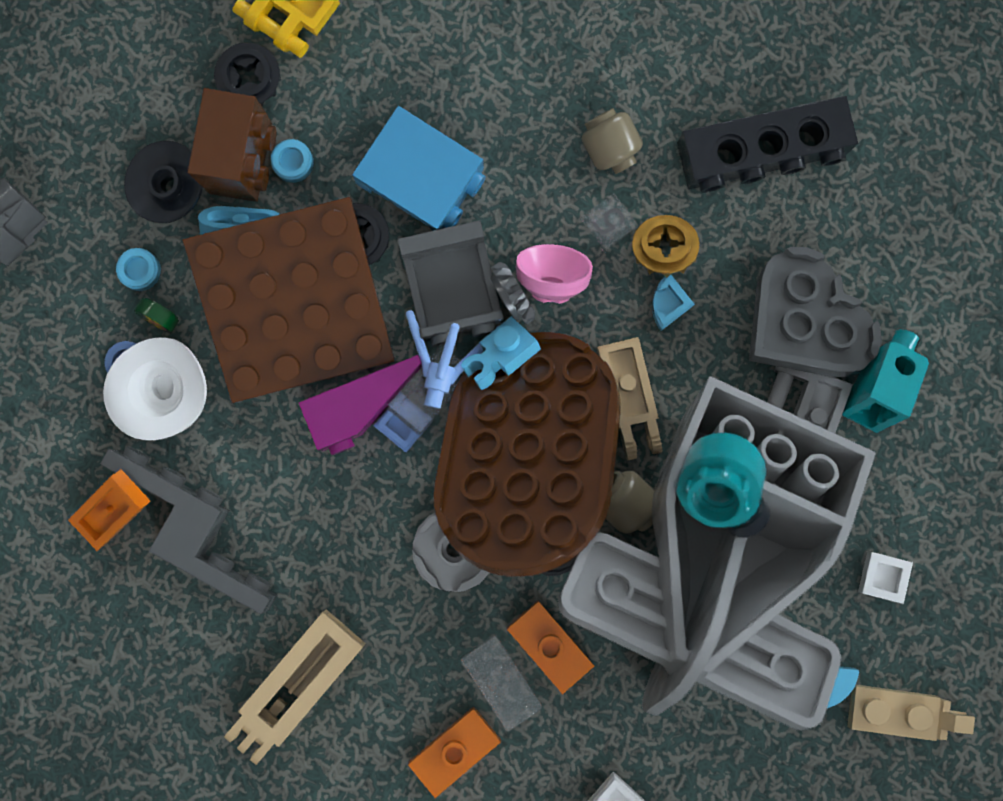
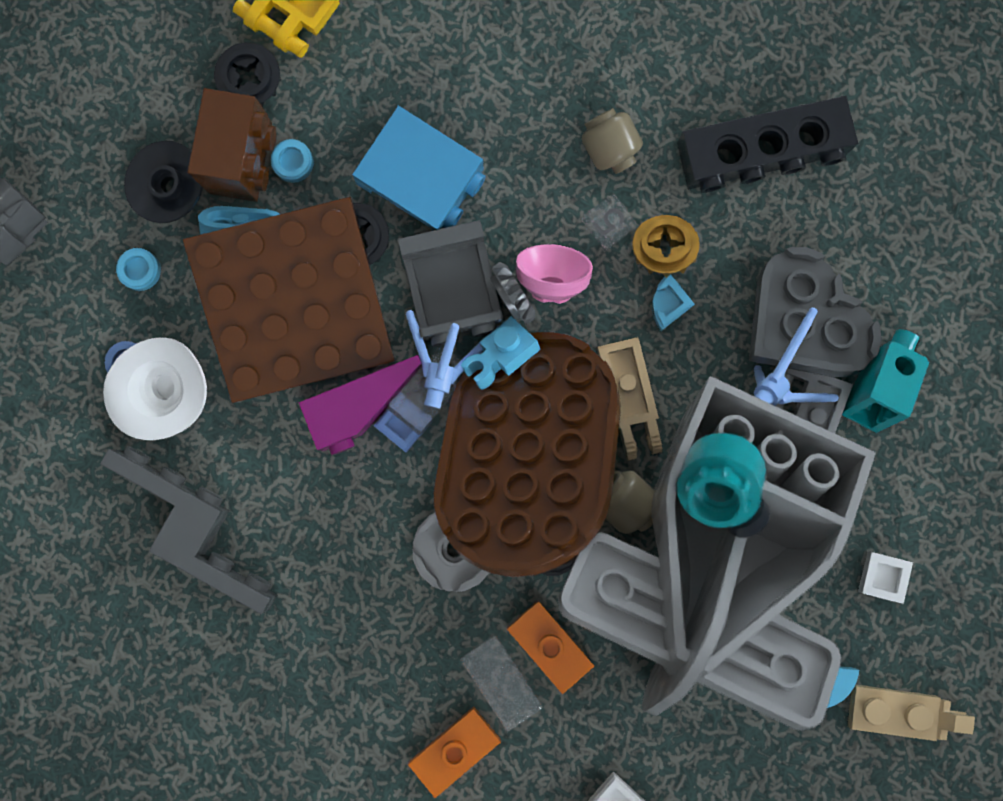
orange plate [68,469,151,551] -> none
dark green tile [134,298,179,334] -> none
tan hinge [224,609,366,765] -> none
none -> light blue plant [754,307,839,406]

